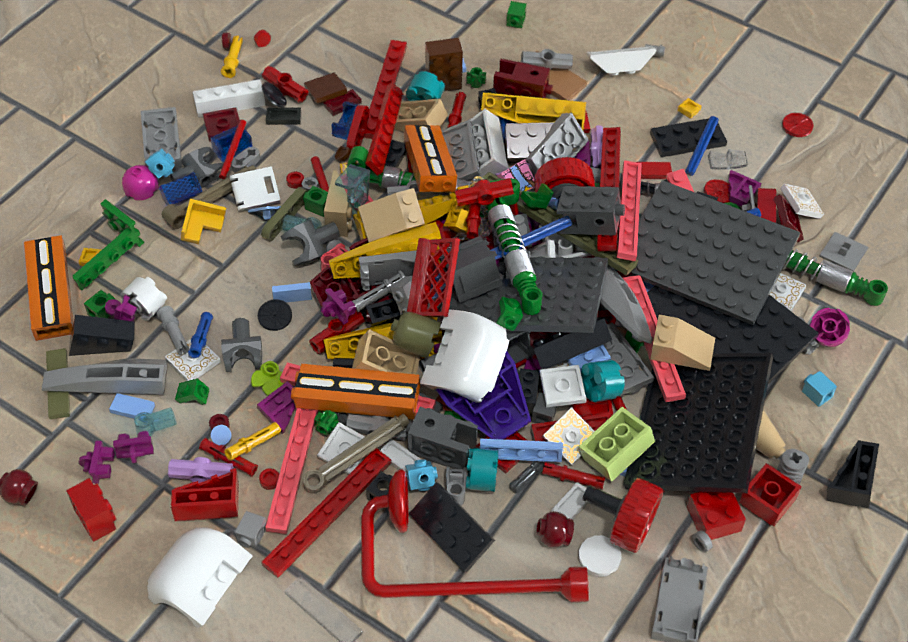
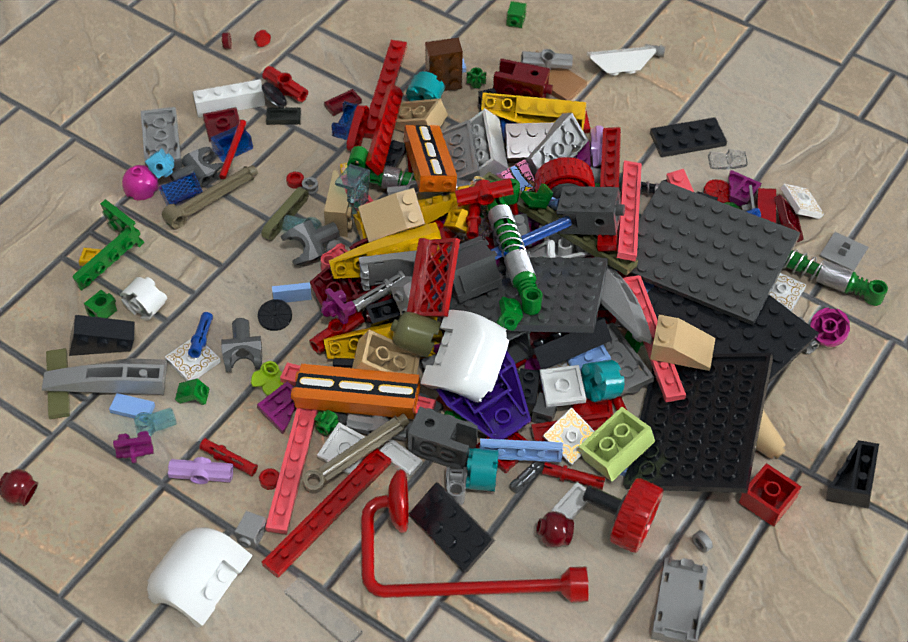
orange brick [24,235,73,341] -> none
red brick [66,478,116,542] -> none
magenta hips [78,441,115,484] -> none
magenta hips [105,295,137,321] -> none
light grey pin [156,306,189,355] -> none
red wedge [171,468,239,521] -> none
yellow panel [181,199,226,244] -> none
dark red tile [209,414,230,431] -> none
light blue tile [211,425,231,445] -> none
yellow pin [221,36,243,78] -> none
yellow pin [224,422,281,461] -> none
white container [230,166,280,211] -> none
light grey beam [231,147,260,173] -> none
light blue piece [248,206,281,220] -> none
green brick [303,186,328,217] -> none
reddish brown tile [304,72,348,104] -> none
red piece [311,156,329,192] -> none
reddish brown piece [335,146,351,162] -> none
black brick [366,471,393,510] -> none
medium azure brick [405,459,438,491] -> none
red pin [447,92,466,128] -> none
white tile [578,535,622,577] -> none
red tile [637,162,672,179] -> none
yellow tile [677,98,702,119] -> none
blue axle [685,116,719,176] -> none
red brick [687,492,746,540] -> none
light grey piece [777,449,809,484] -> none
red wheel [782,113,814,137] -> none
medium azure brick [802,371,837,407] -> none

